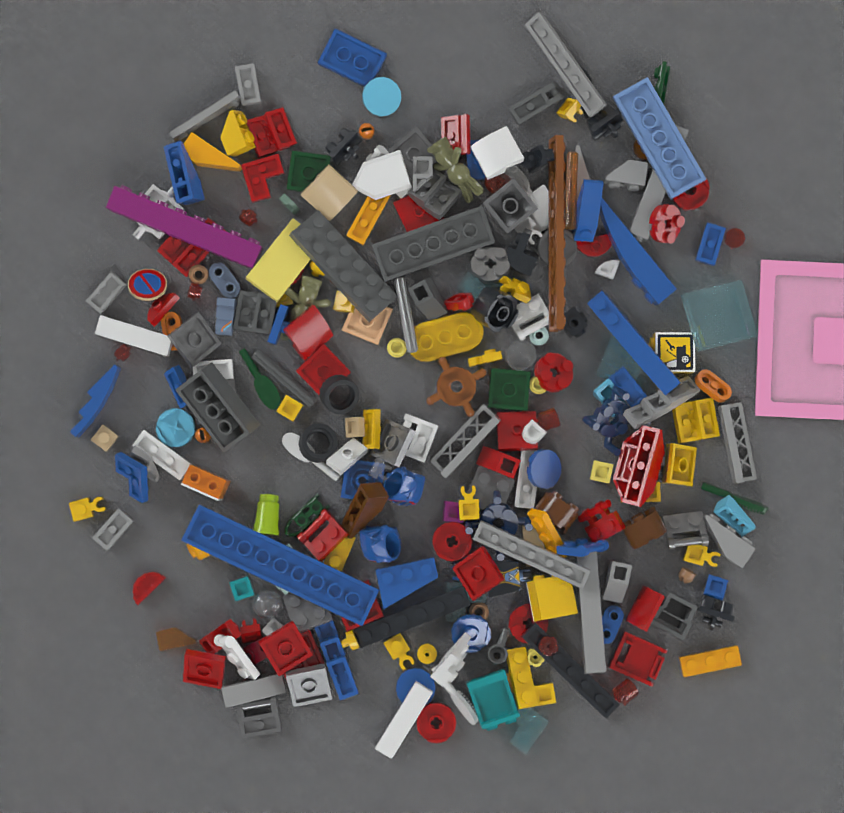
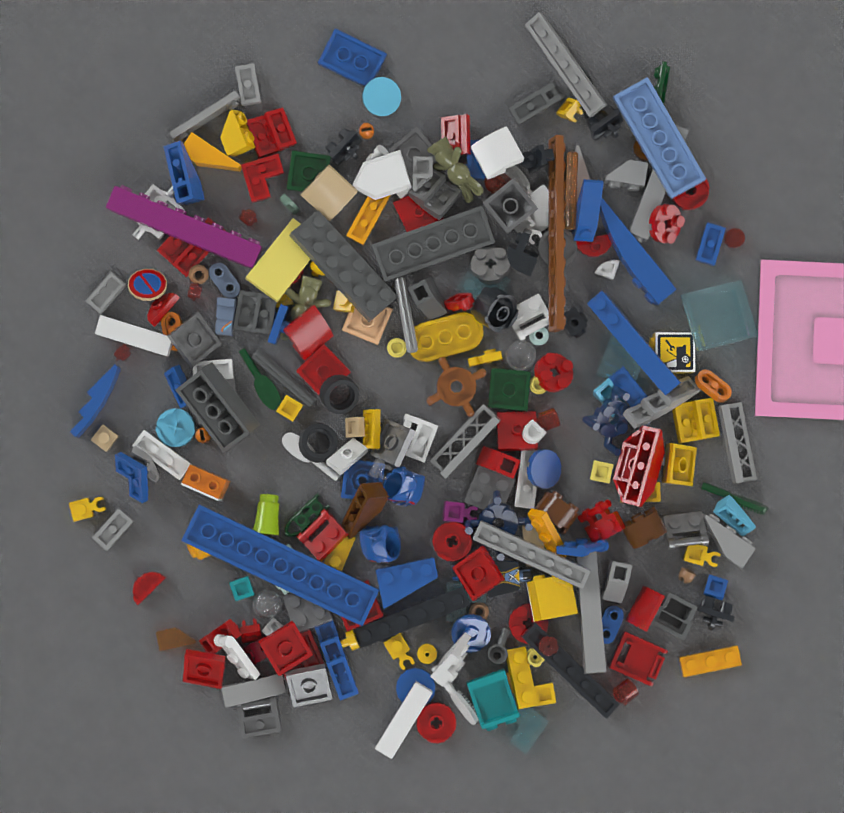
yellow plate [459,486,480,521] -> none
yellow plate [499,276,531,303] -> none

